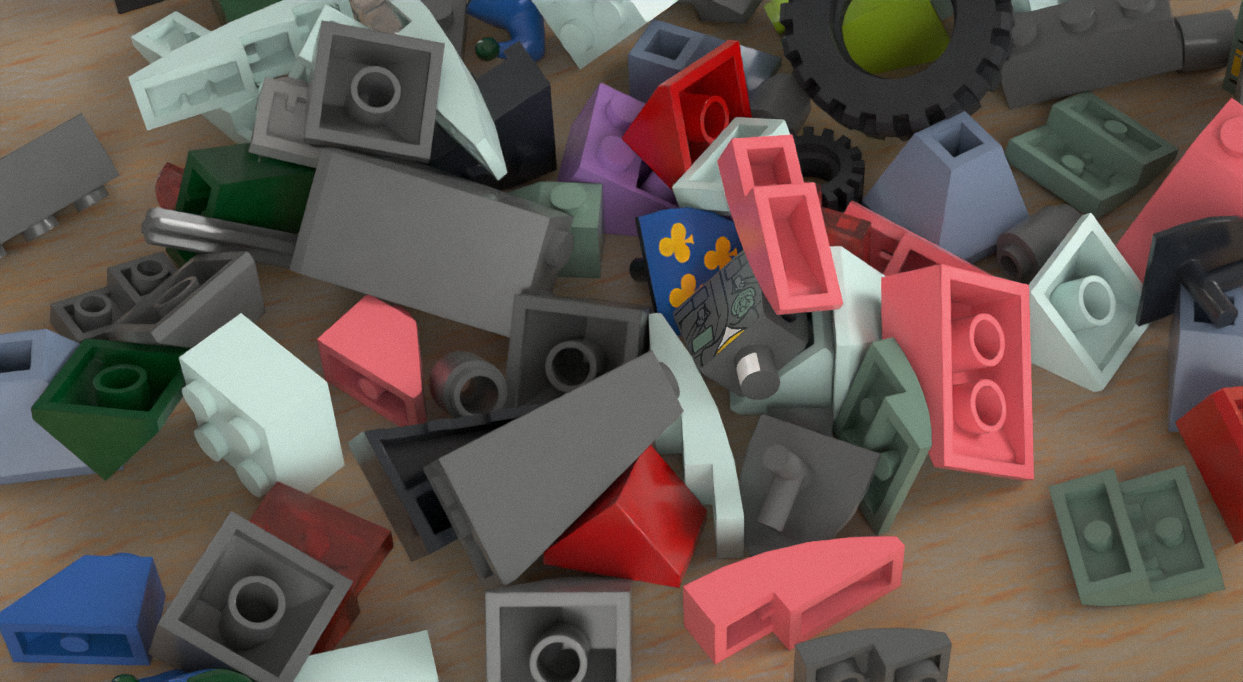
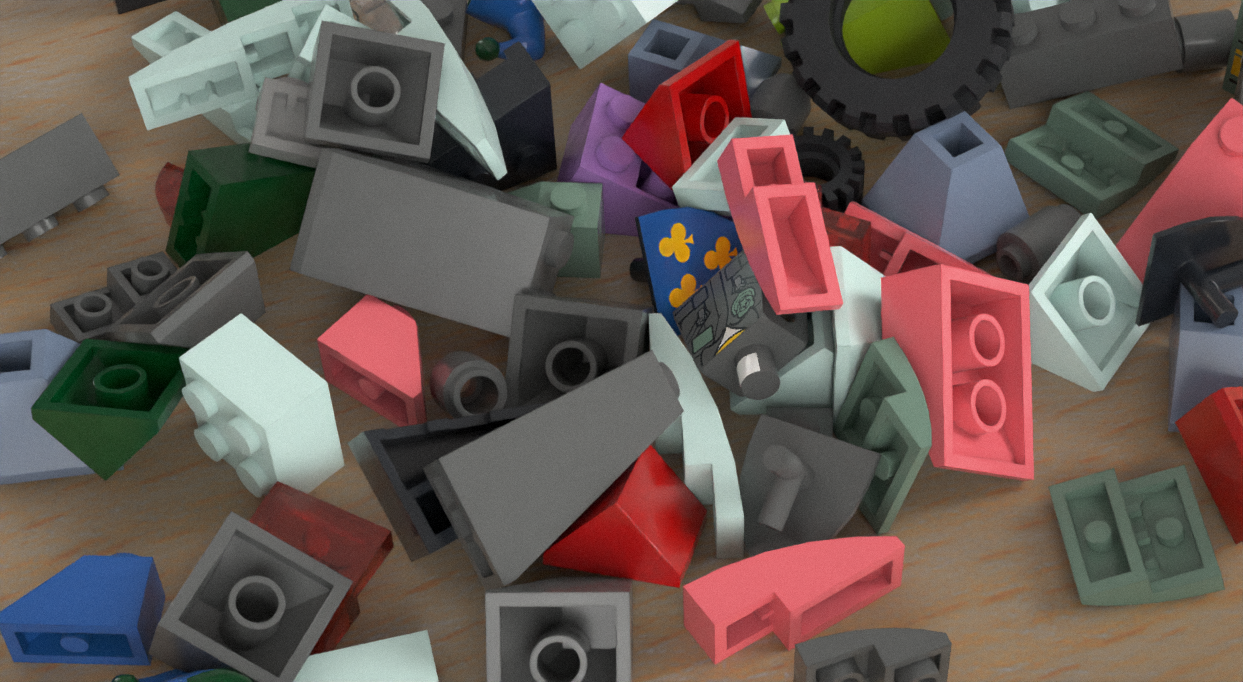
dark grey axle [141,207,299,269] -> none

